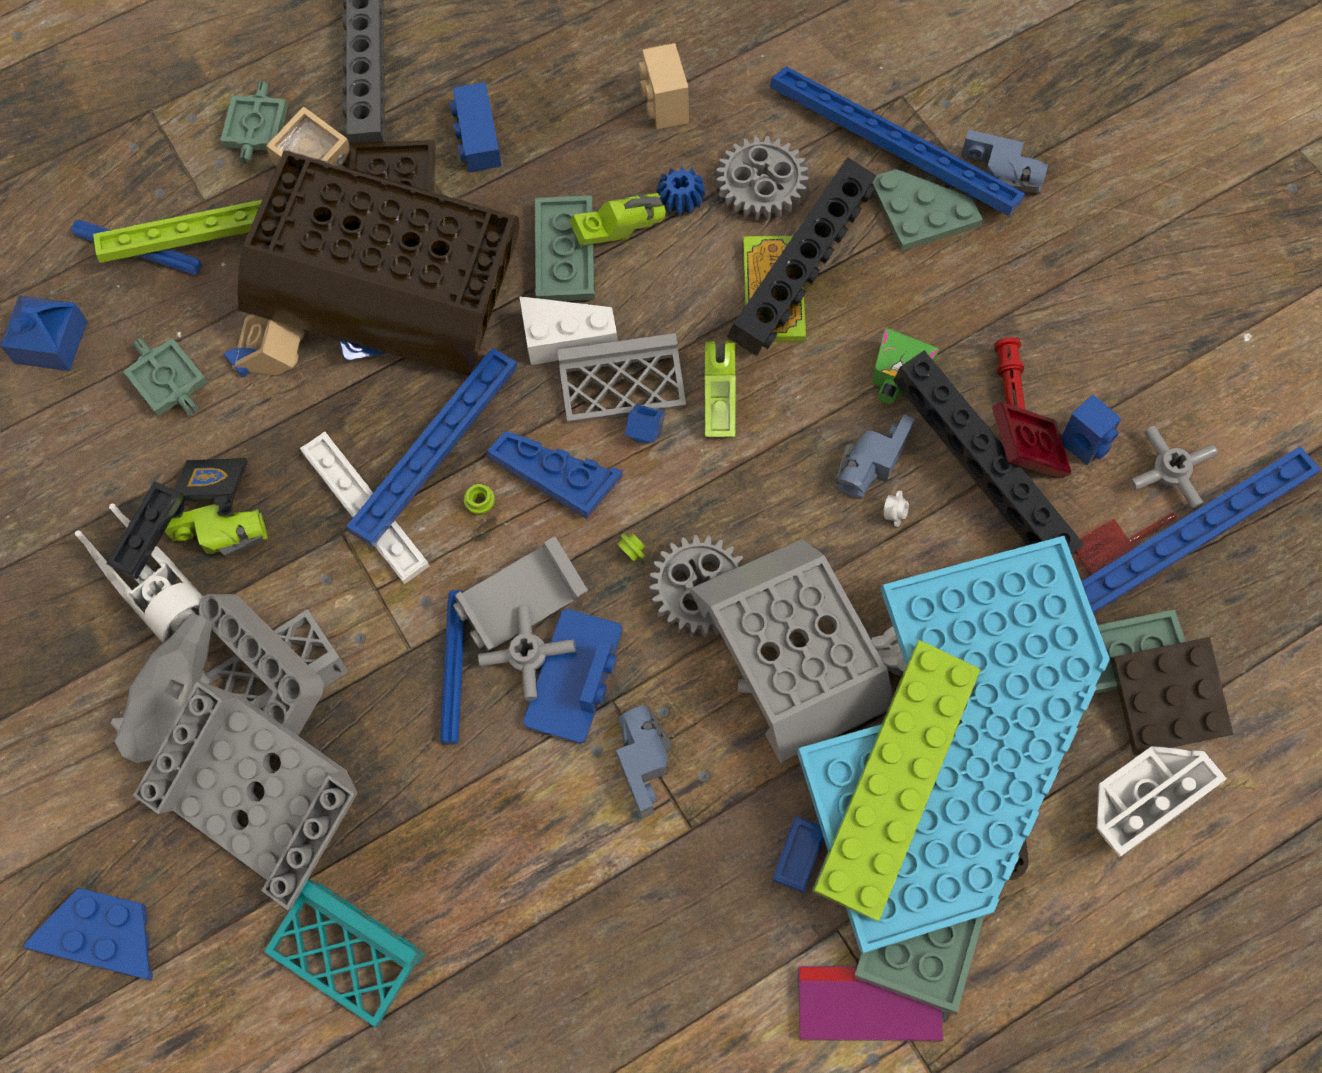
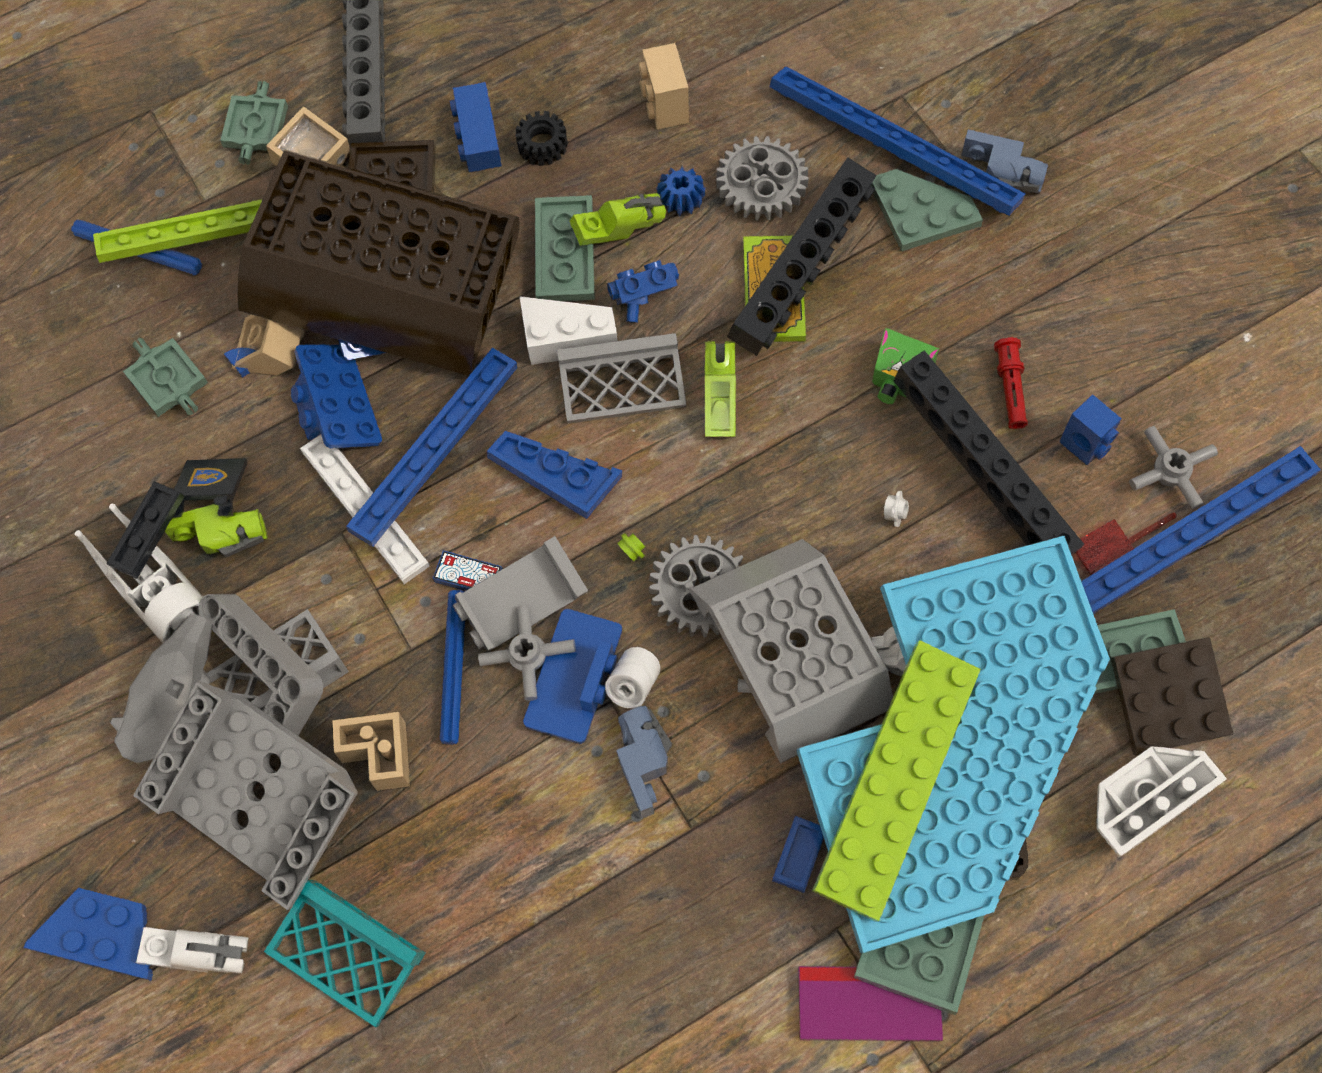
blue piece [0,295,87,371] -> none
lime plate [464,484,495,514] -> none
blue plate [625,404,665,444] -> none
sand blue plate [836,414,915,498] -> none
dark red tile [992,402,1072,478] -> none
none -> white plate [136,927,248,974]
none -> blue bracket [291,345,382,448]
none -> tan brick [332,712,410,791]
none -> tile [433,550,503,591]
none -> black tyre [515,111,568,166]
none -> white wheel [605,647,661,709]
none -> blue brick [607,260,679,323]

